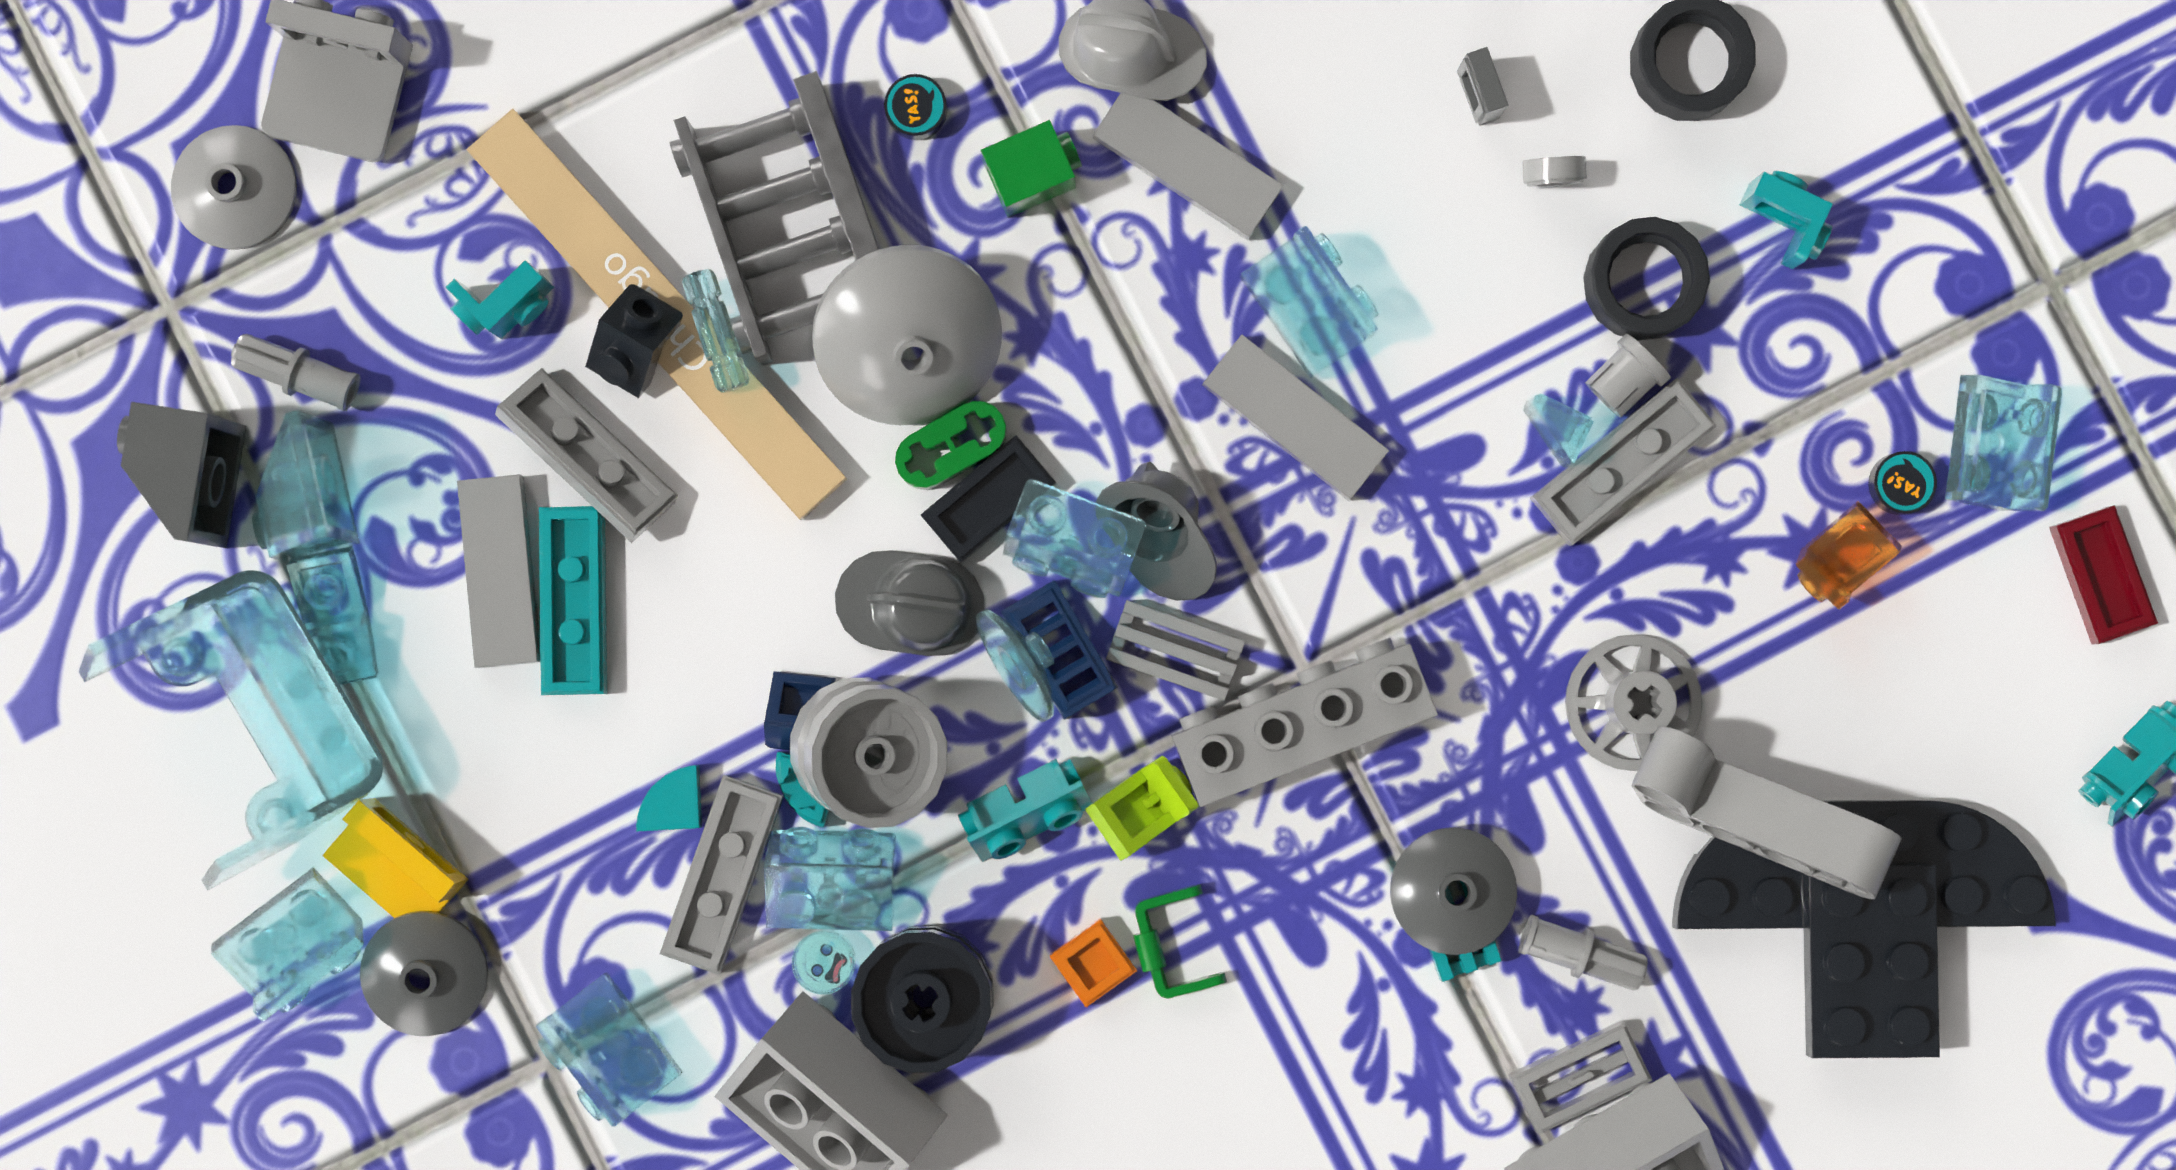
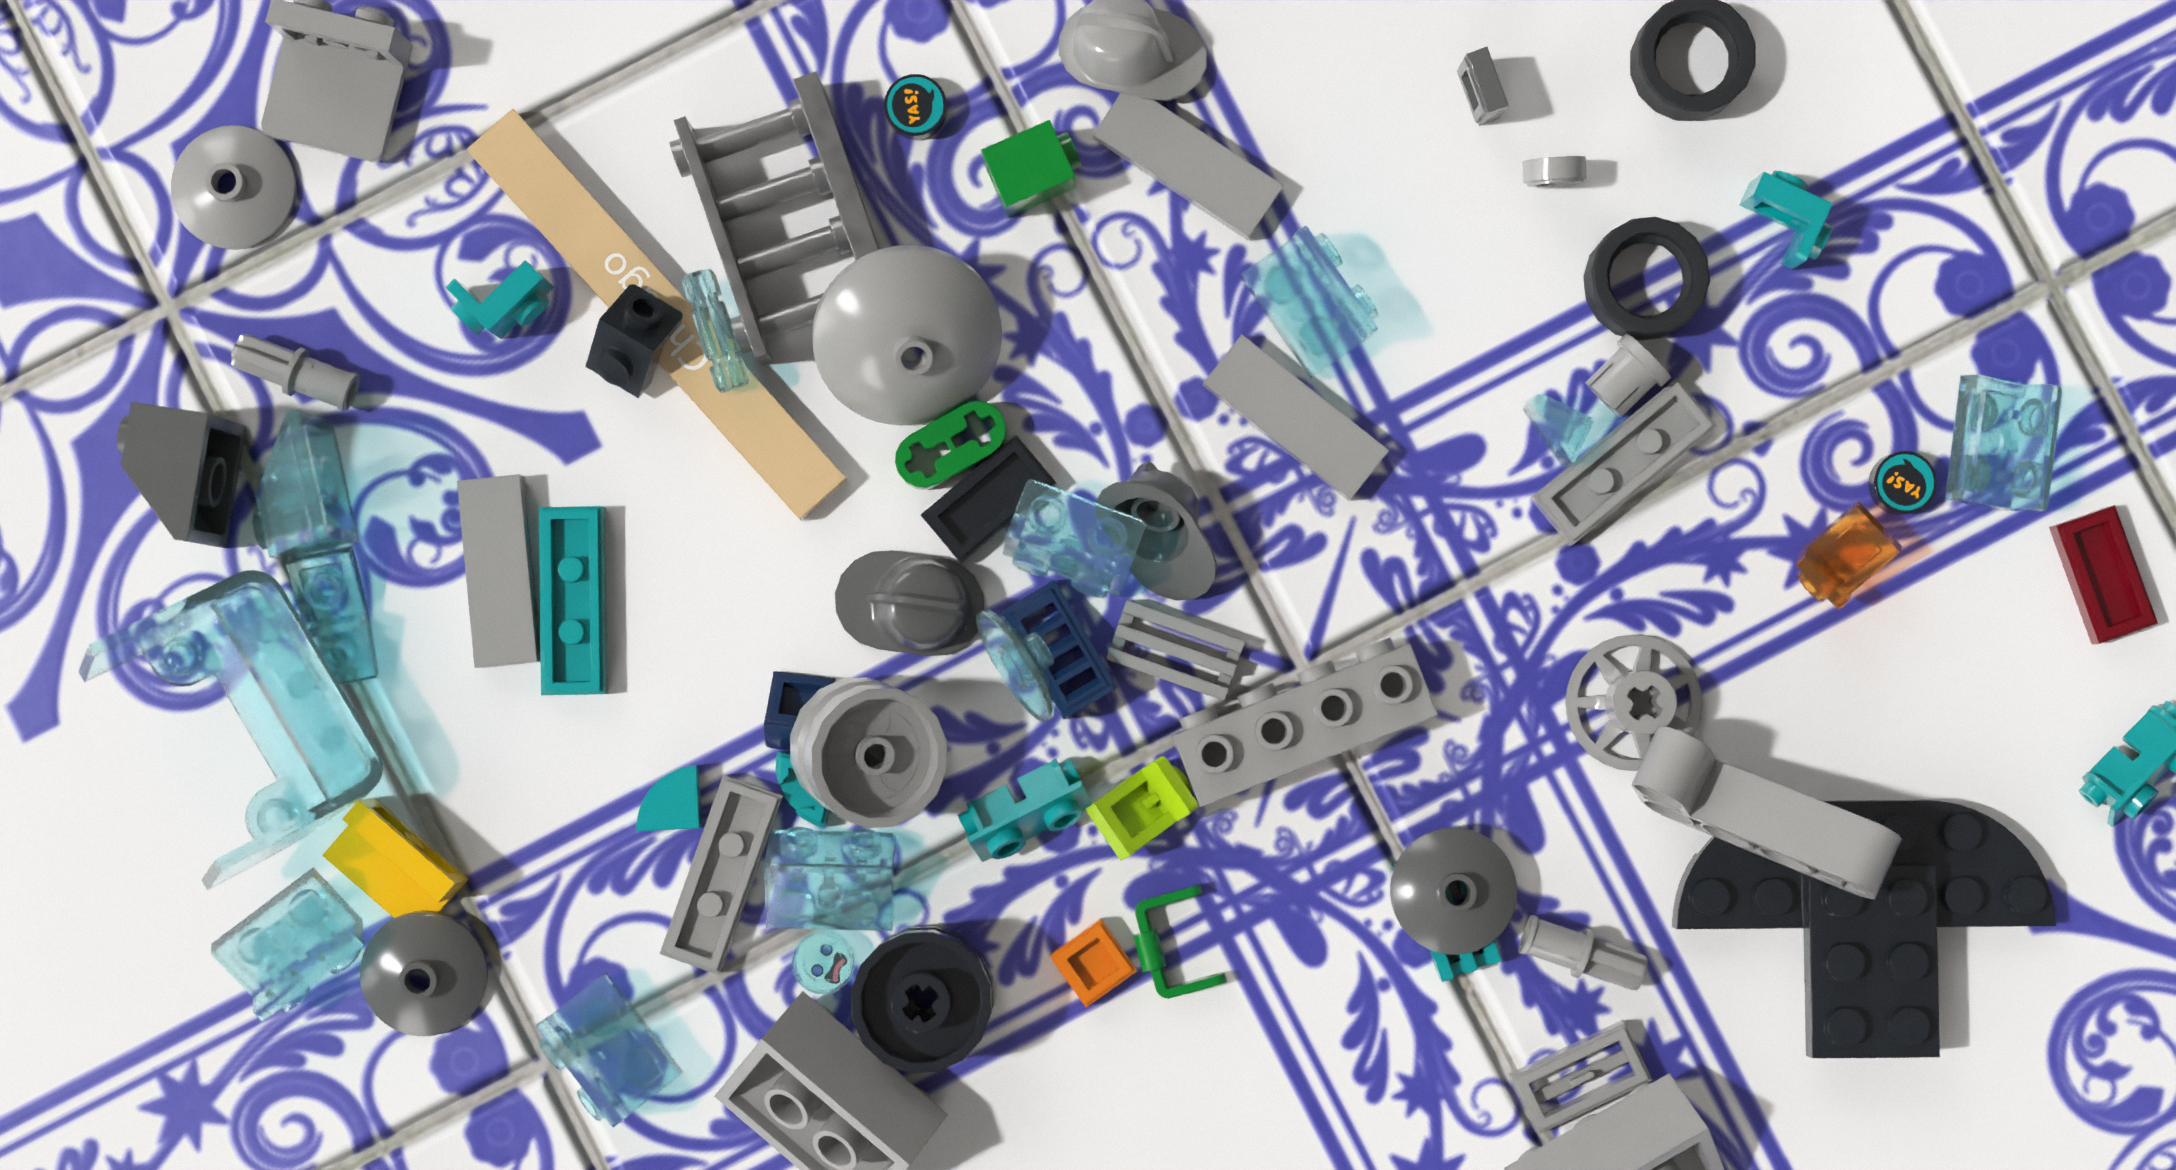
light grey tile [495,368,678,543] -> none

